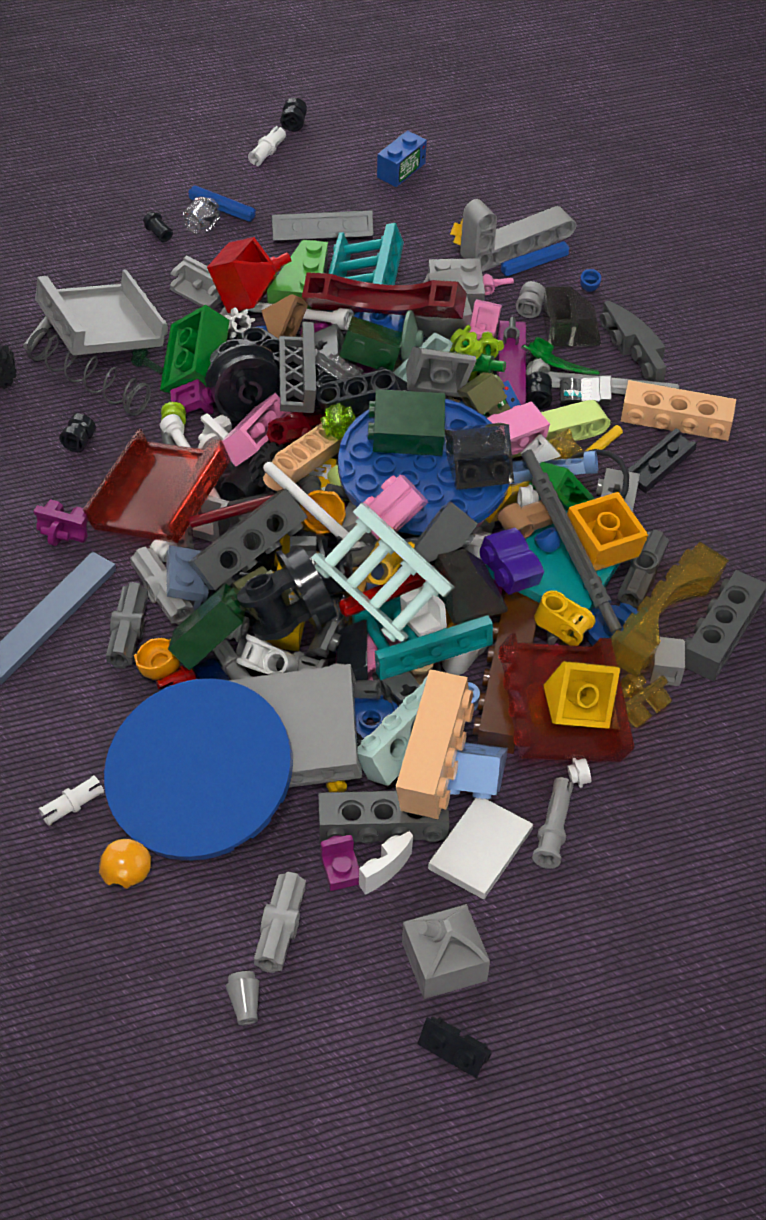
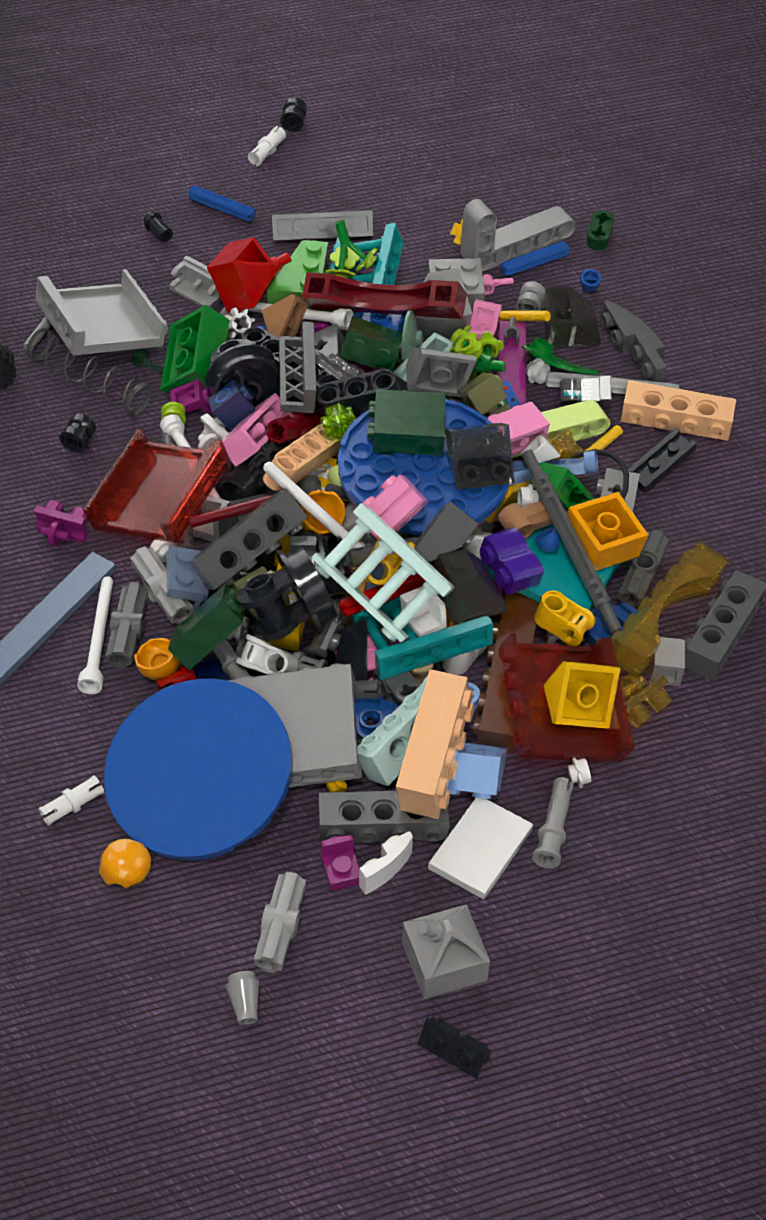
clear head [183,197,220,234] -> none
blue brick [377,130,427,187] -> none
black wheel [526,372,552,410] -> none
none -> white piece [77,576,113,694]
none -> dark blue brick [208,379,255,430]
none -> plant [325,220,377,278]
none -> yellow bar [499,311,551,321]
none -> dark green beam [586,210,614,250]

